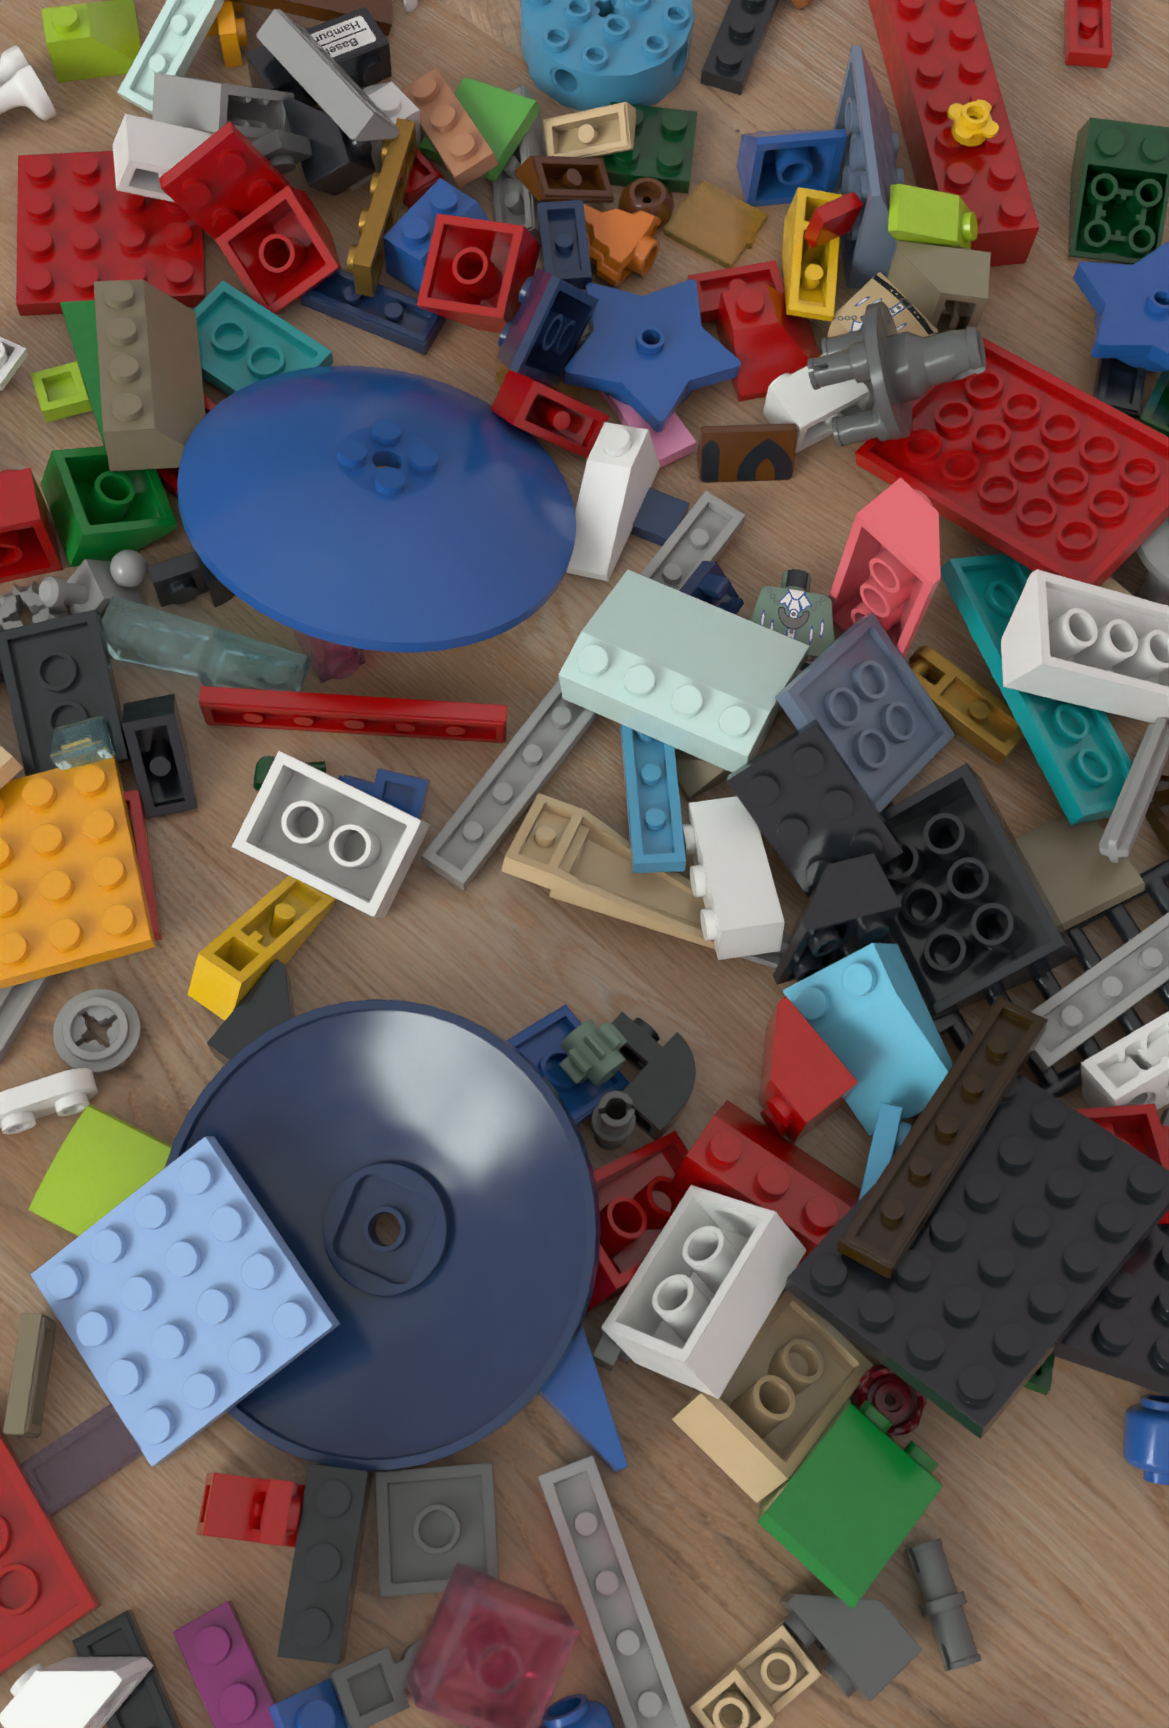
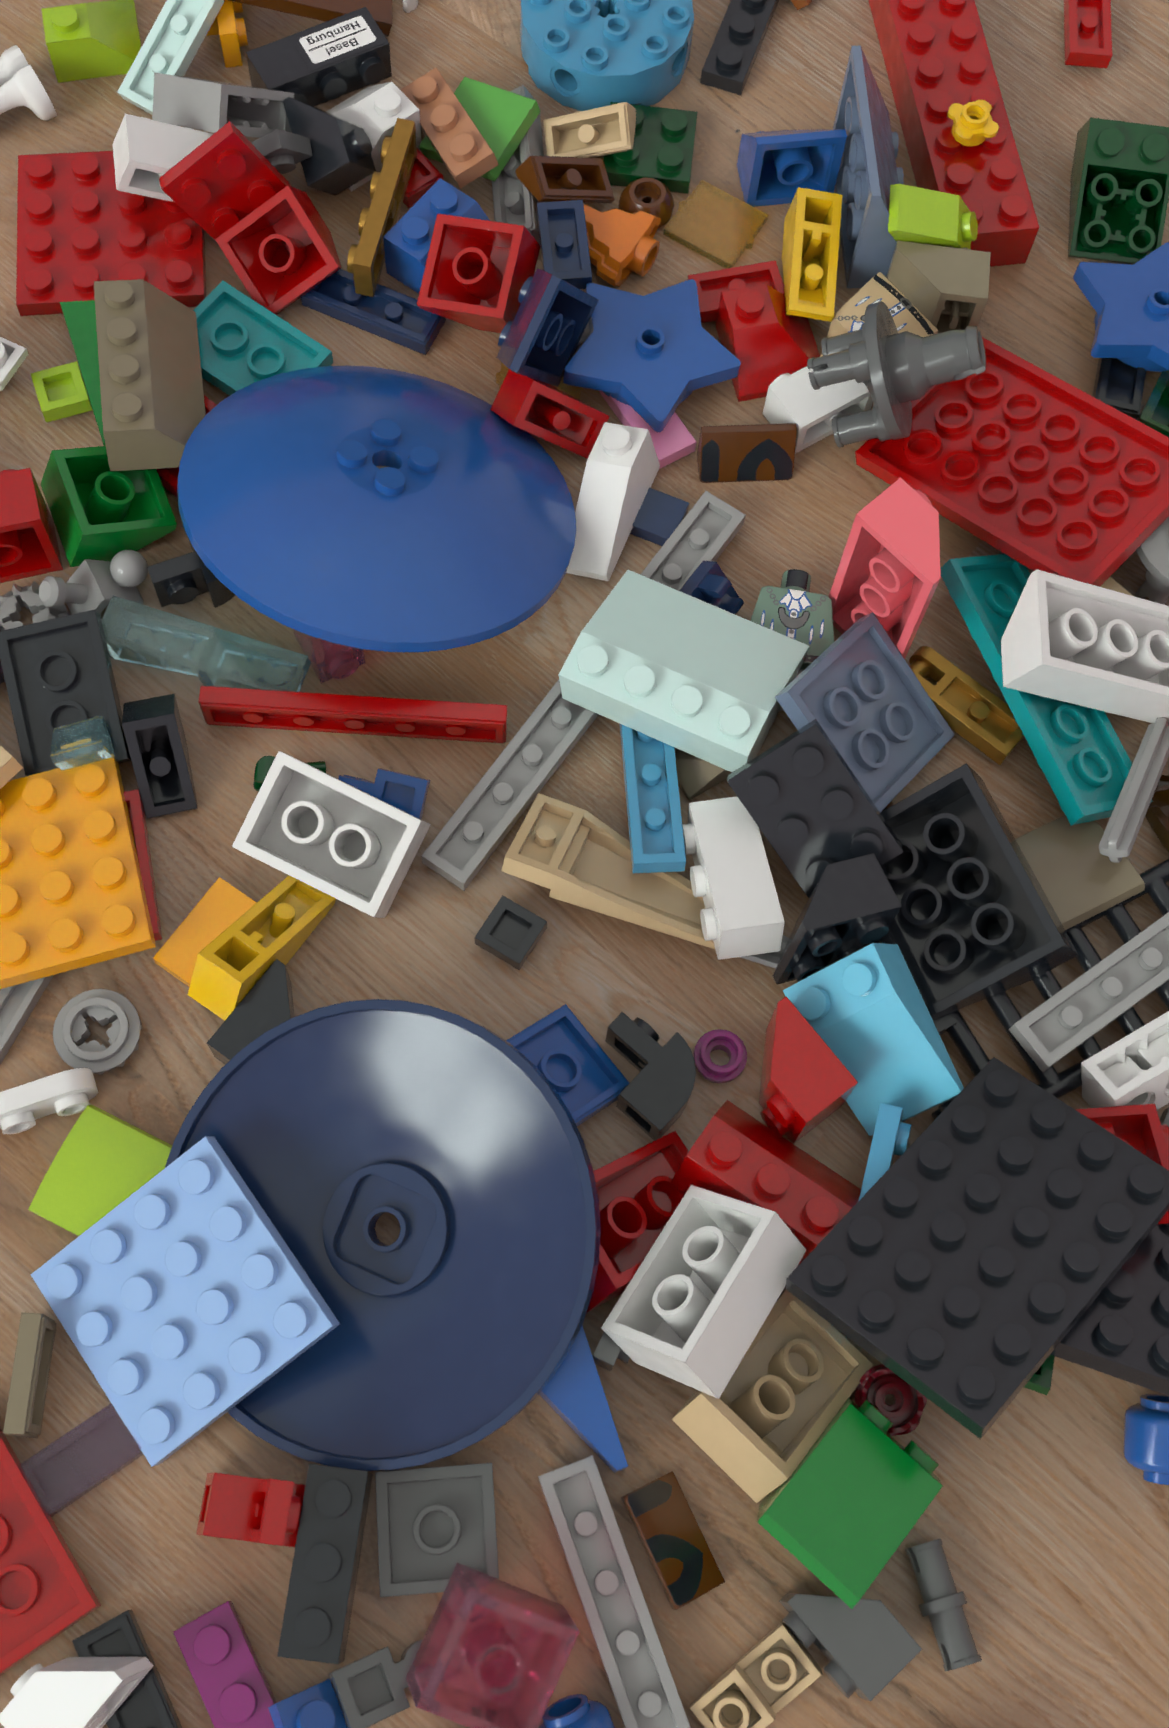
light grey slope [257,9,400,141] -> none
sand green gear [559,1019,628,1088] -> none
dark grey pin [591,1091,636,1150] -> none
red tile [804,192,863,249] -> none
dark brown tile [837,997,1048,1279] -> none
none -> light orange tile [153,877,257,987]
none -> black plate [475,895,547,970]
none -> slope [621,1471,725,1610]
none -> magenta plate [693,1029,747,1083]

